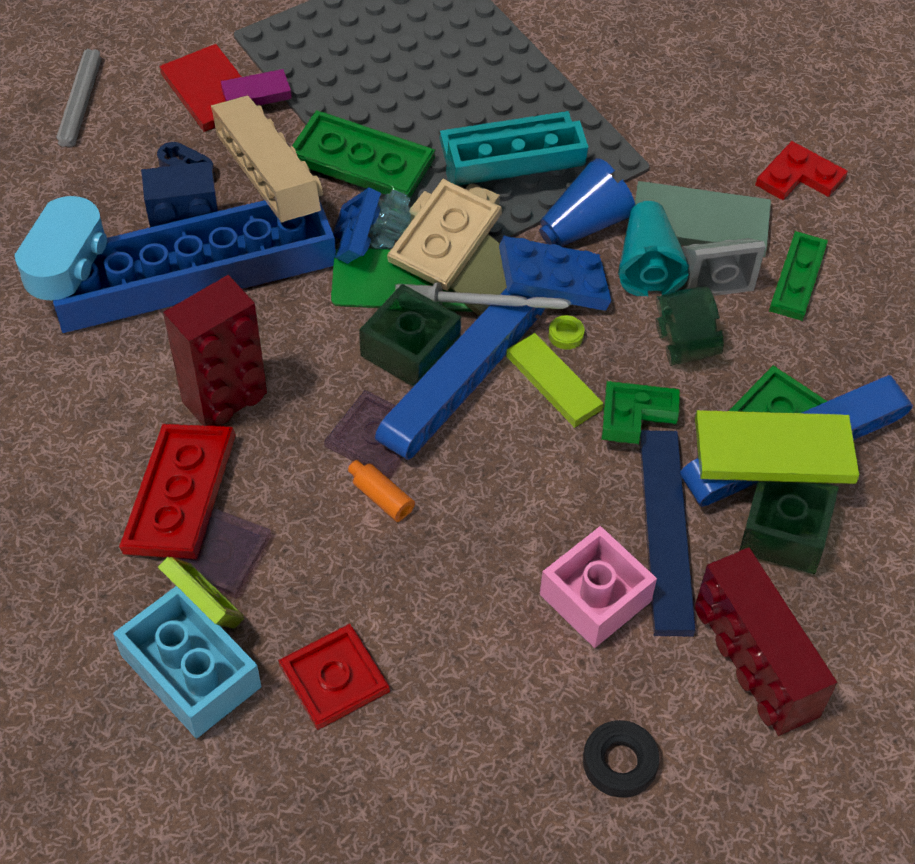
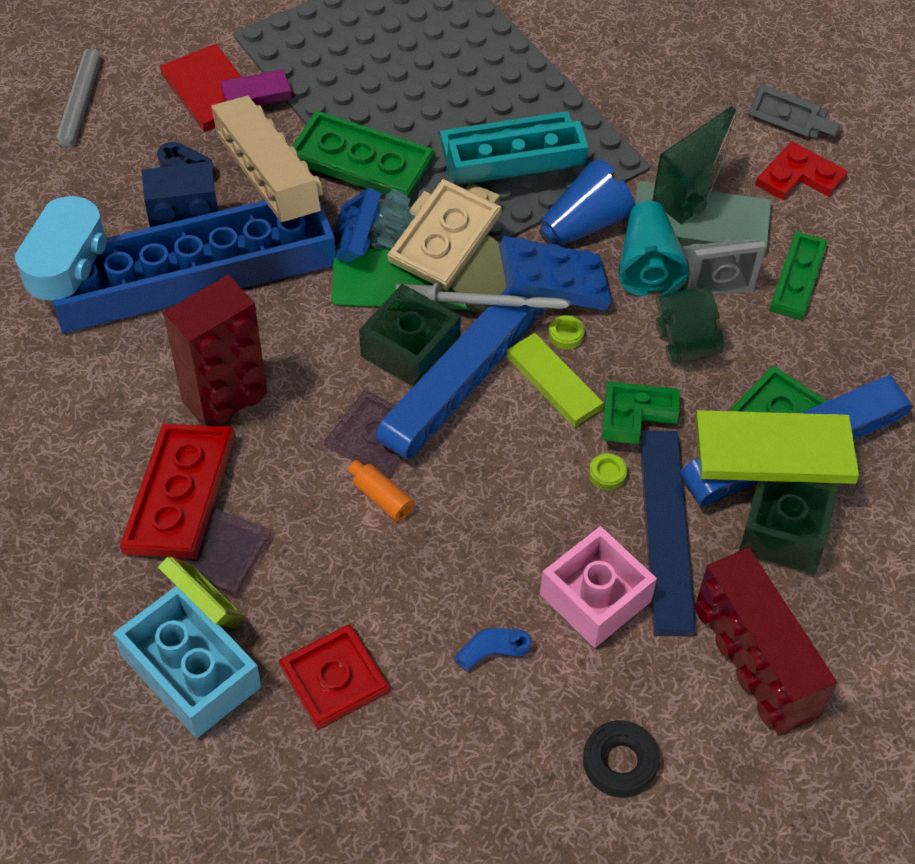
none -> blue arm [454,628,532,672]
none -> lime tile [589,453,627,491]
none -> clear green slope [652,106,736,224]
none -> dark grey hinge [748,84,841,138]

